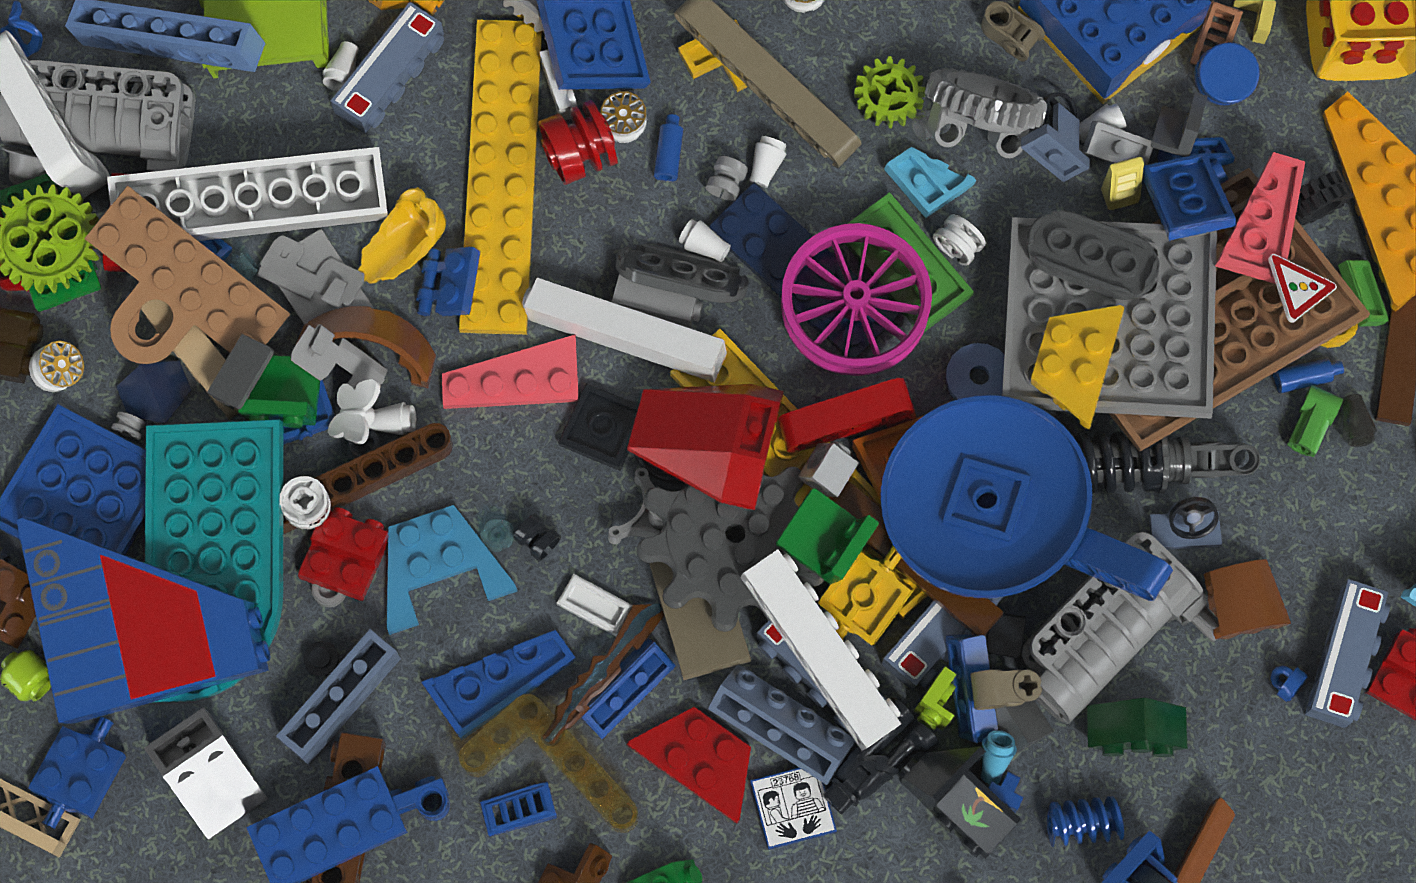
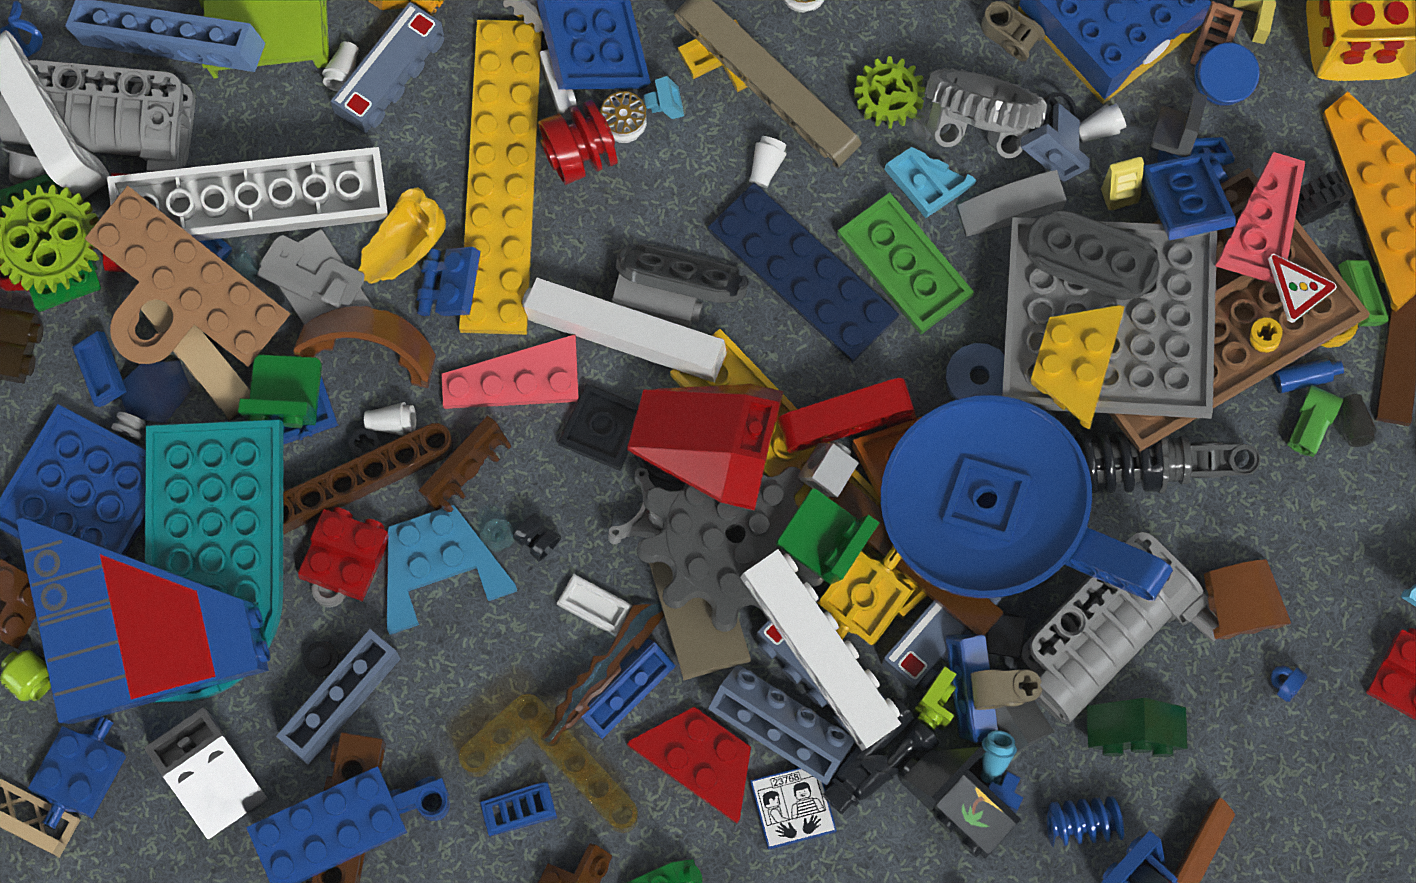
white wheel [29,341,84,392] -> none
dark grey panel [207,334,274,410] -> none
white wheel [279,476,331,529] -> none
light grey piece [291,324,388,388] -> none
white animal [328,379,380,444] -> none
blue wing [421,630,576,741] -> none
blue cylinder [654,114,684,181] -> none
white cone [679,219,731,262] -> none
light grey wheel [705,156,748,201] -> none
dark pink wheel [781,223,932,376] -> none
white wheel [933,214,986,266] -> none
light grey plate [1082,121,1153,166] -> none
piece [1149,497,1222,550] -> none
sand blue brick [1305,579,1390,728] -> none
none -> blue tile [73,331,127,407]
none -> reddish brown plate [418,415,511,512]
none -> medium azure tile [644,76,684,119]
none -> light grey slope [957,170,1066,237]
none -> yellow bush [1250,317,1283,353]

